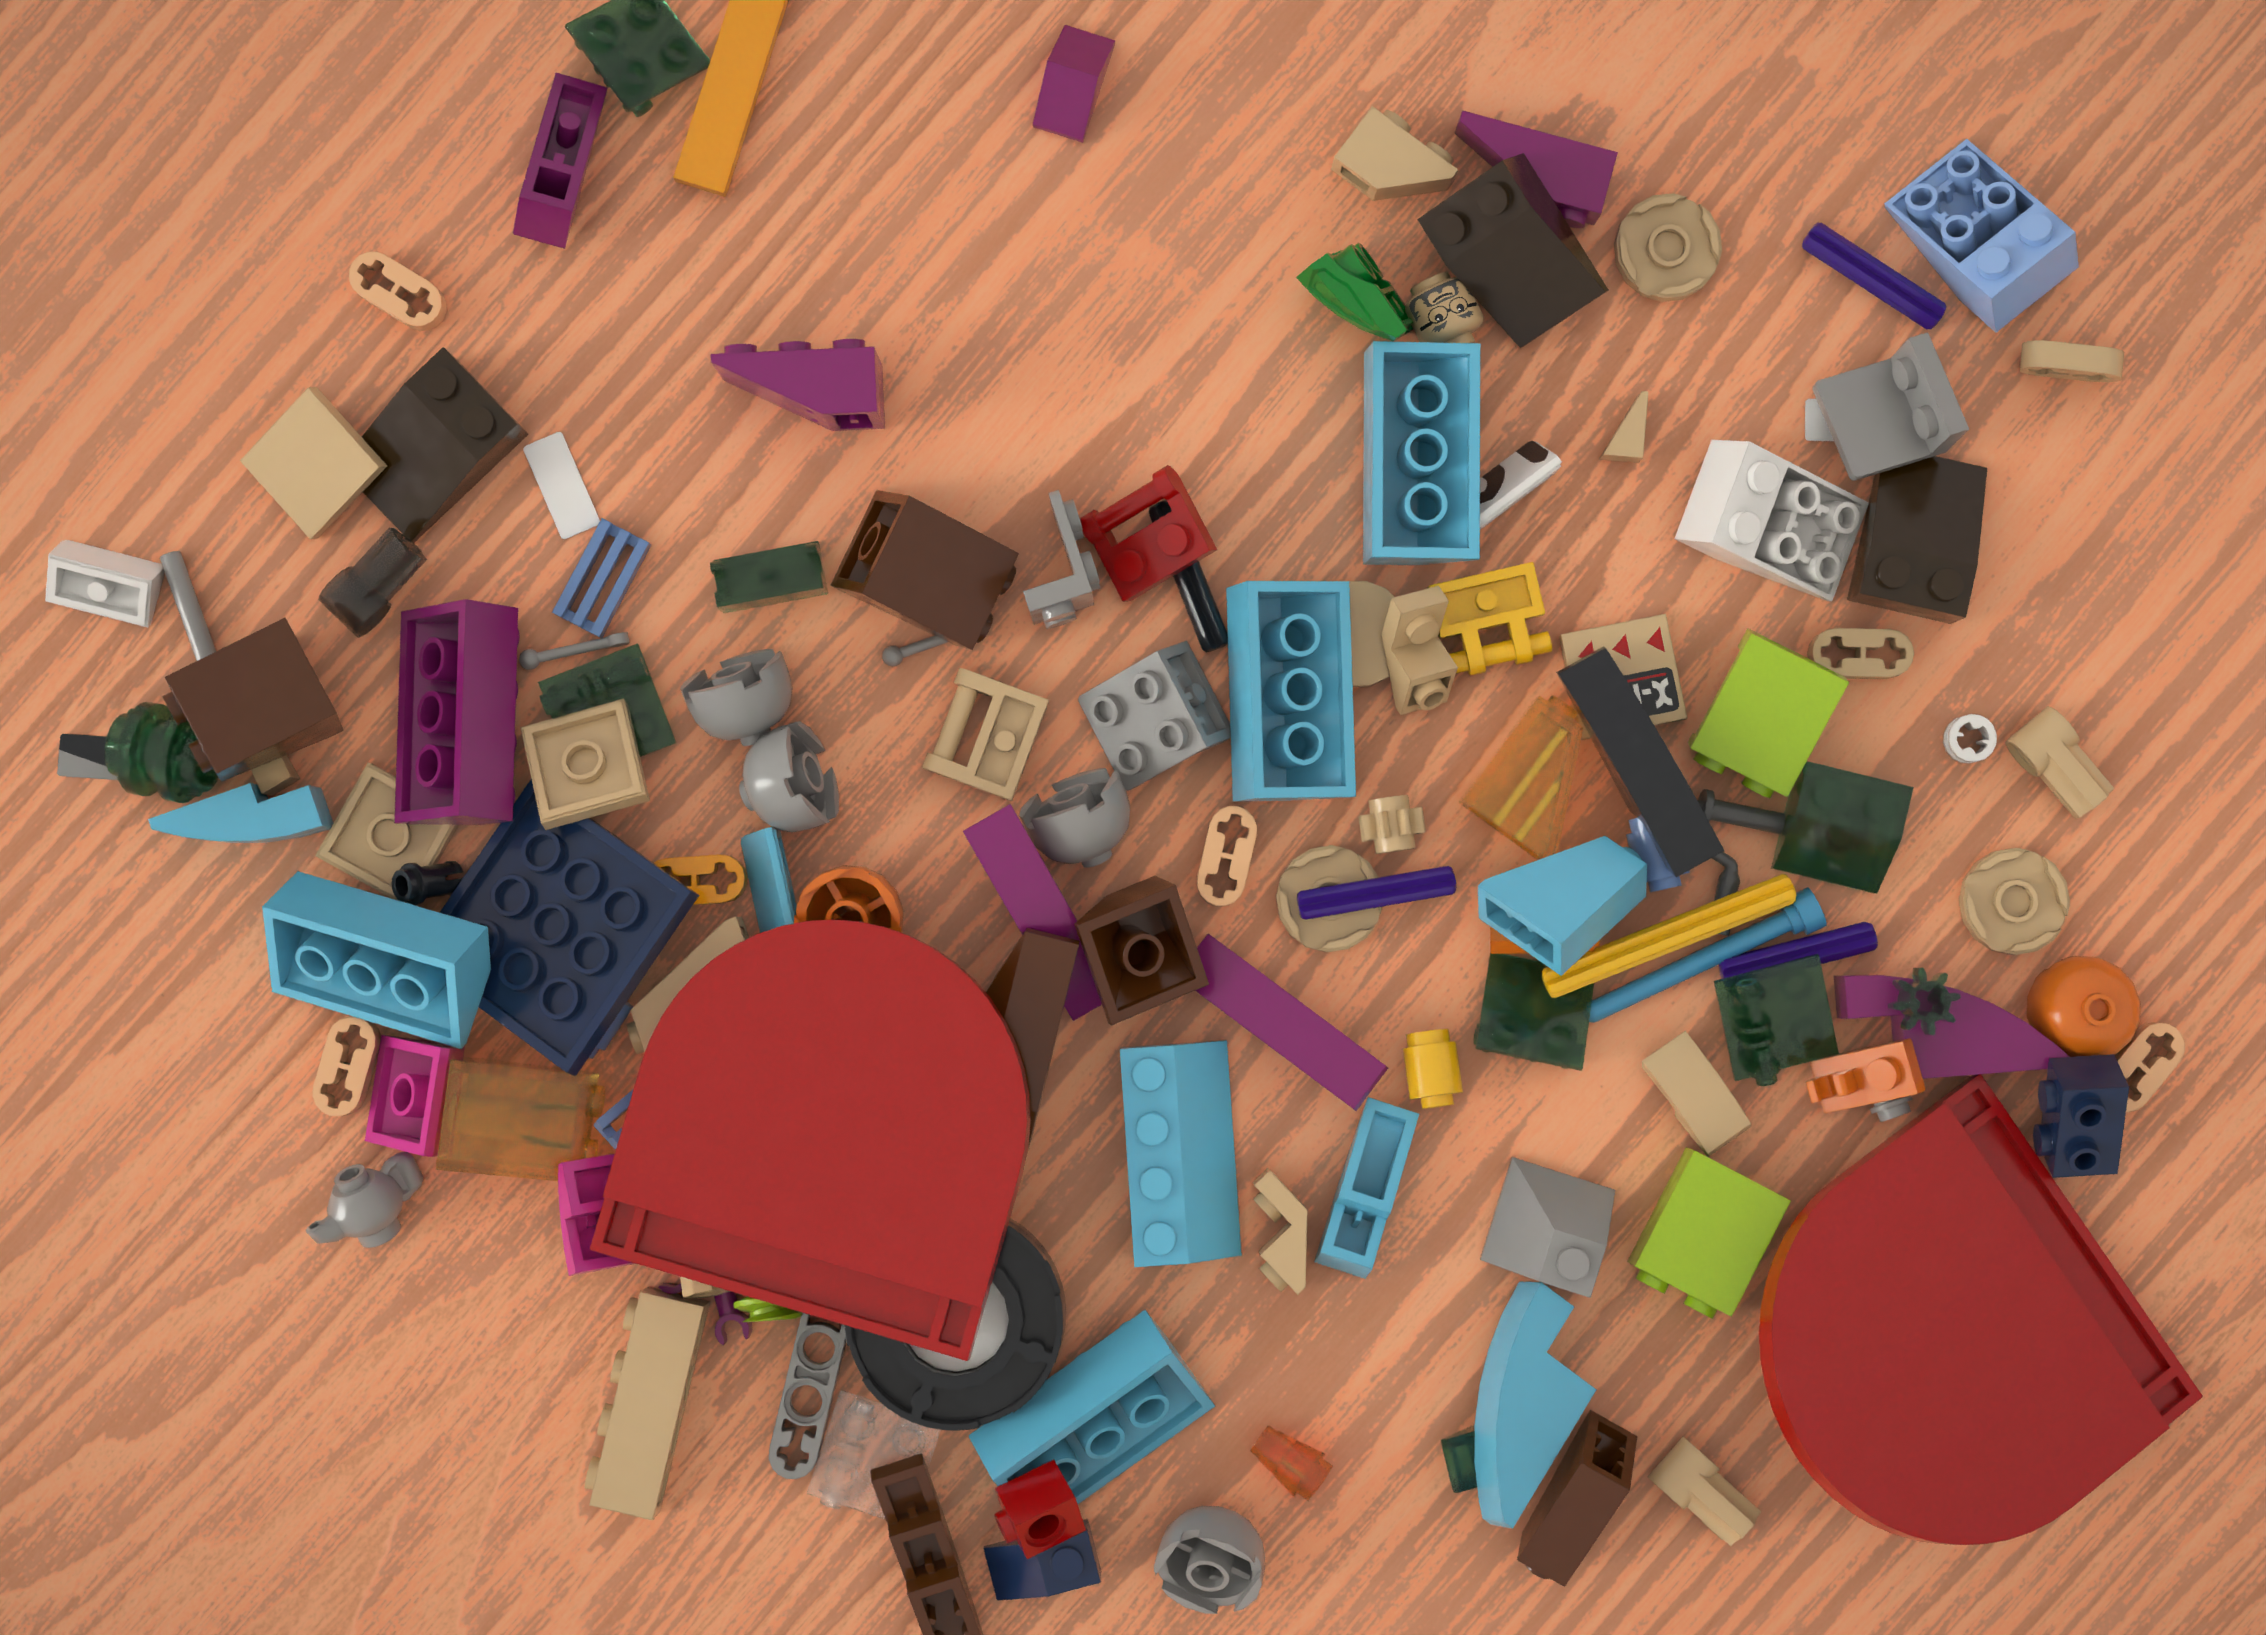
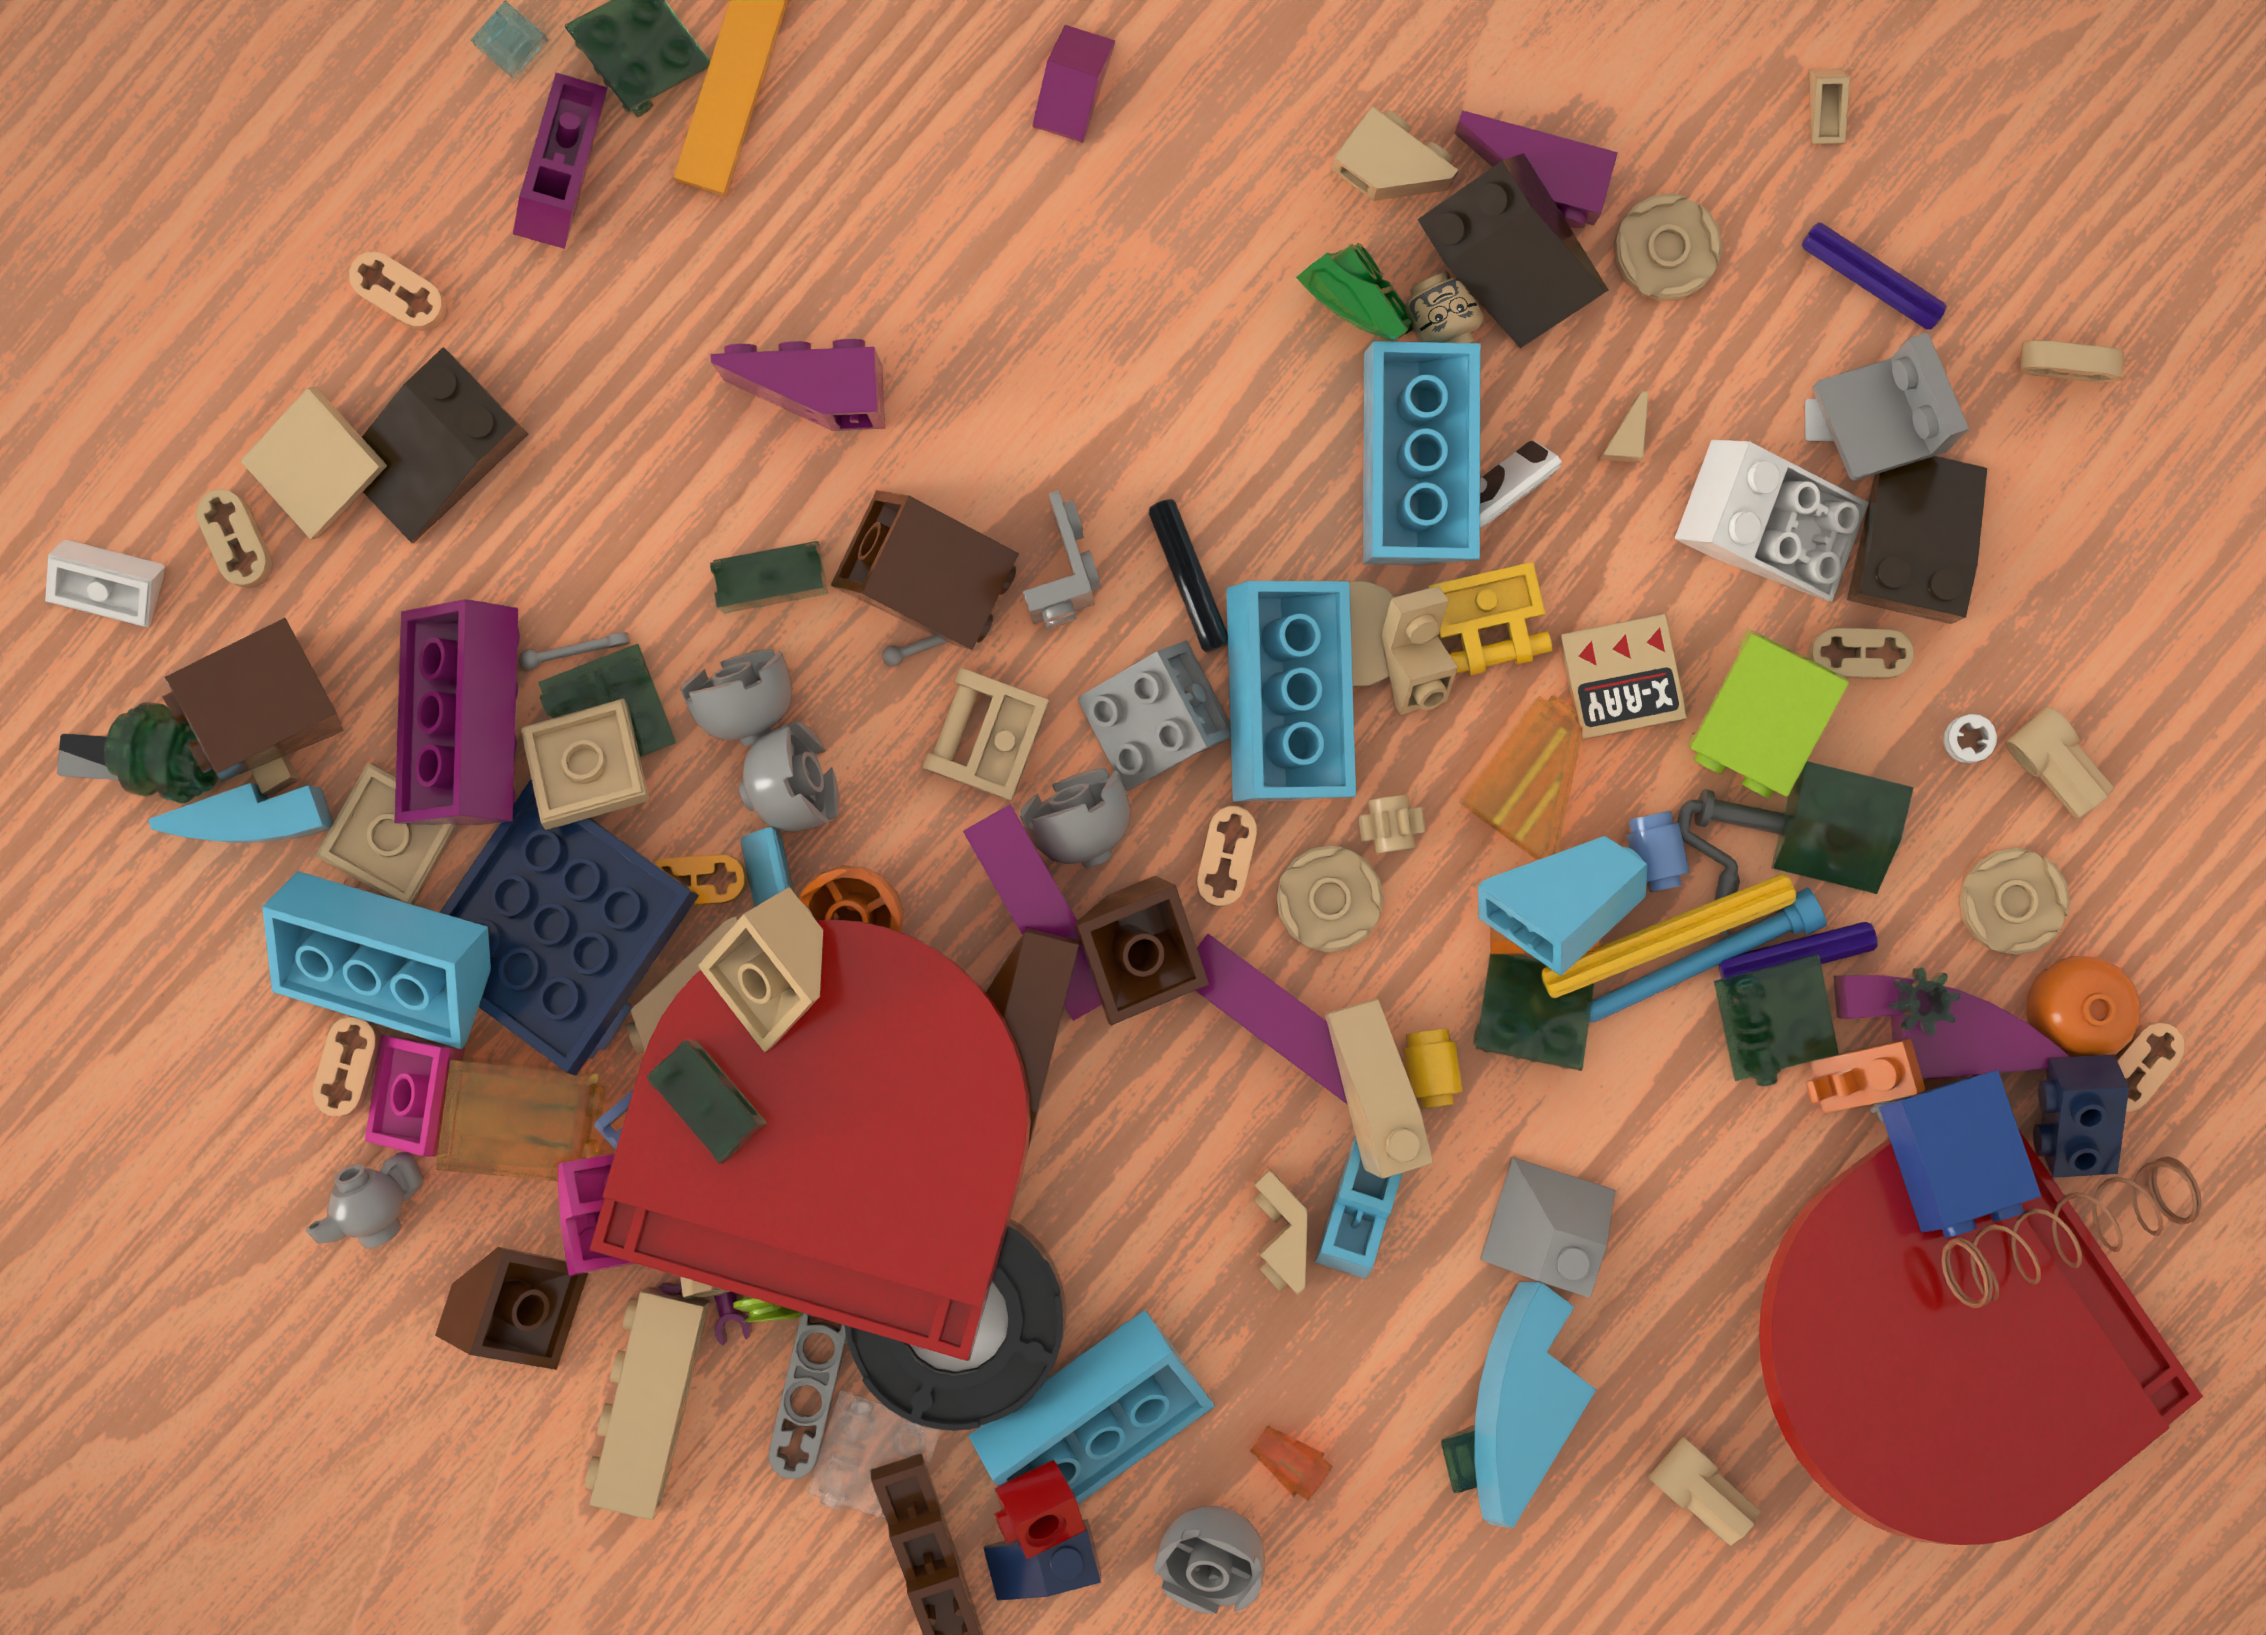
light grey bar [160,551,216,661] -> none
clear smoke piece [318,528,427,638] -> none
black pin [392,861,463,906] -> none
white sticker [523,432,600,539] -> none
medium blue tile [552,518,651,638] -> none
red plate [1080,465,1217,602] -> none
medium azure slope [1120,1040,1242,1267] -> none
dark purple axle [1297,866,1457,920] -> none
reddish brown slope [1517,1410,1637,1587] -> none
black slope [1556,646,1724,877] -> none
lime brick [1627,1147,1791,1319] -> none
tan slope [1642,1031,1751,1157] -> none
light blue slope [1884,139,2079,333] -> none
none -> tan beam [196,489,272,588]
none -> reddish brown slope [435,1247,588,1370]
none -> clear light blue tile [470,1,548,79]
none -> clear green hinge [647,1040,768,1164]
none -> tan slope [698,887,823,1053]
none -> tan slope [1325,999,1433,1179]
none -> tan piece [1809,69,1850,144]
none -> blue brick [1879,1070,2041,1238]
none -> nougat piece [1941,1156,2202,1308]

